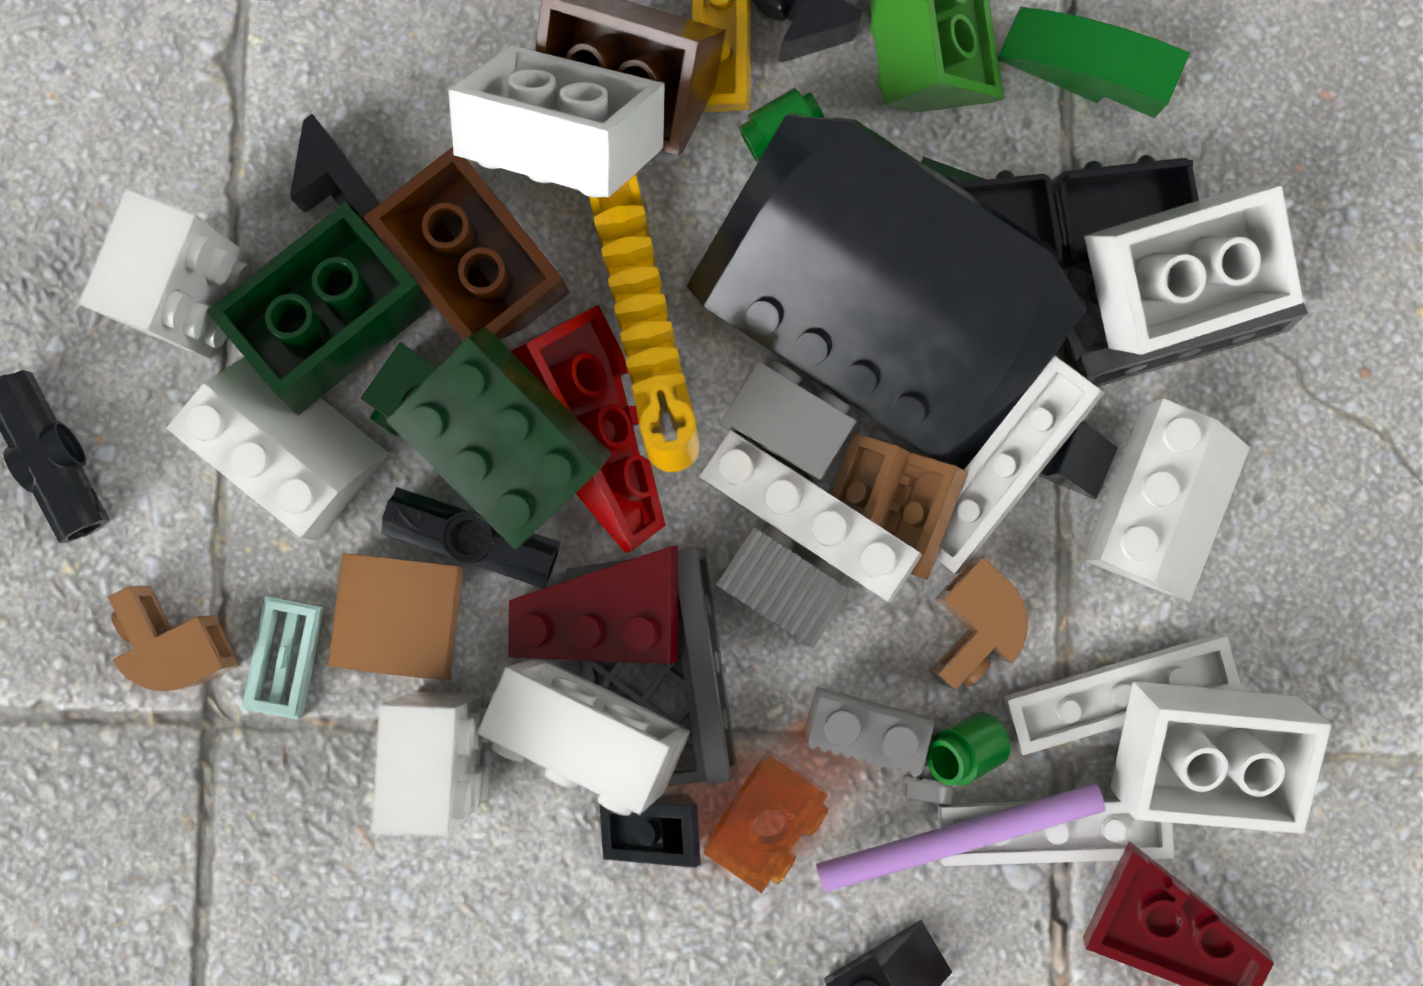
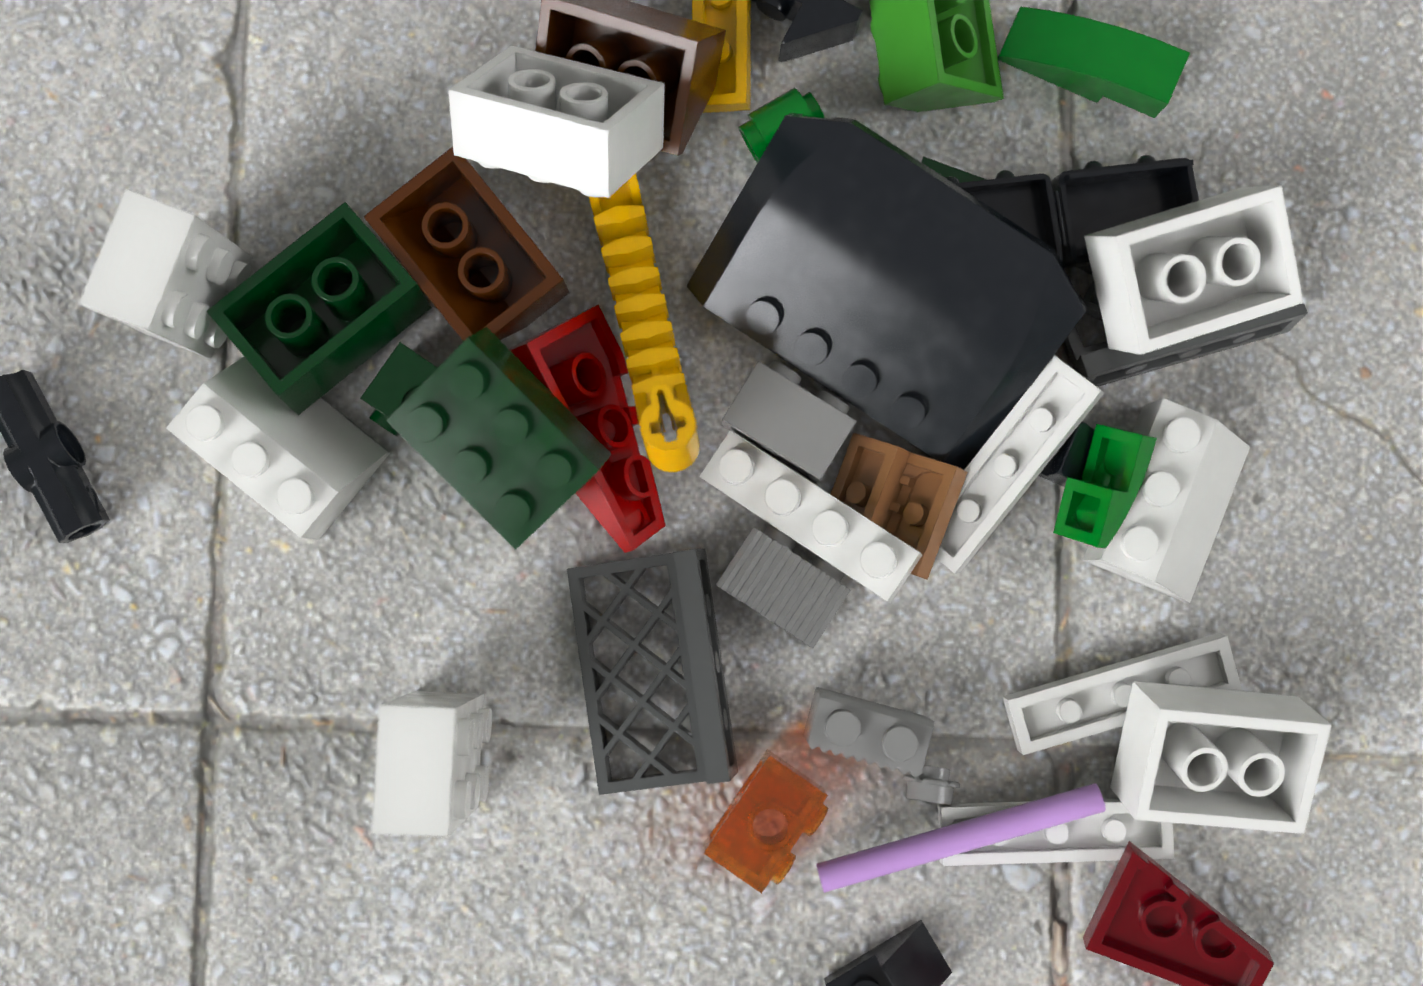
medium nougat brick [108,586,240,691] -> none
light aqua tile [241,596,326,719] -> none
black slope [290,114,380,231] -> none
medium nougat slope [328,553,464,680] -> none
black piece [380,487,561,589] -> none
white brick [476,659,692,815] -> none
dark red wing [508,546,678,664] -> none
black slope [599,794,701,868] -> none
green brick [926,712,1011,786] -> none
medium nougat brick [930,557,1028,690] -> none
none -> green slope [1053,424,1157,549]

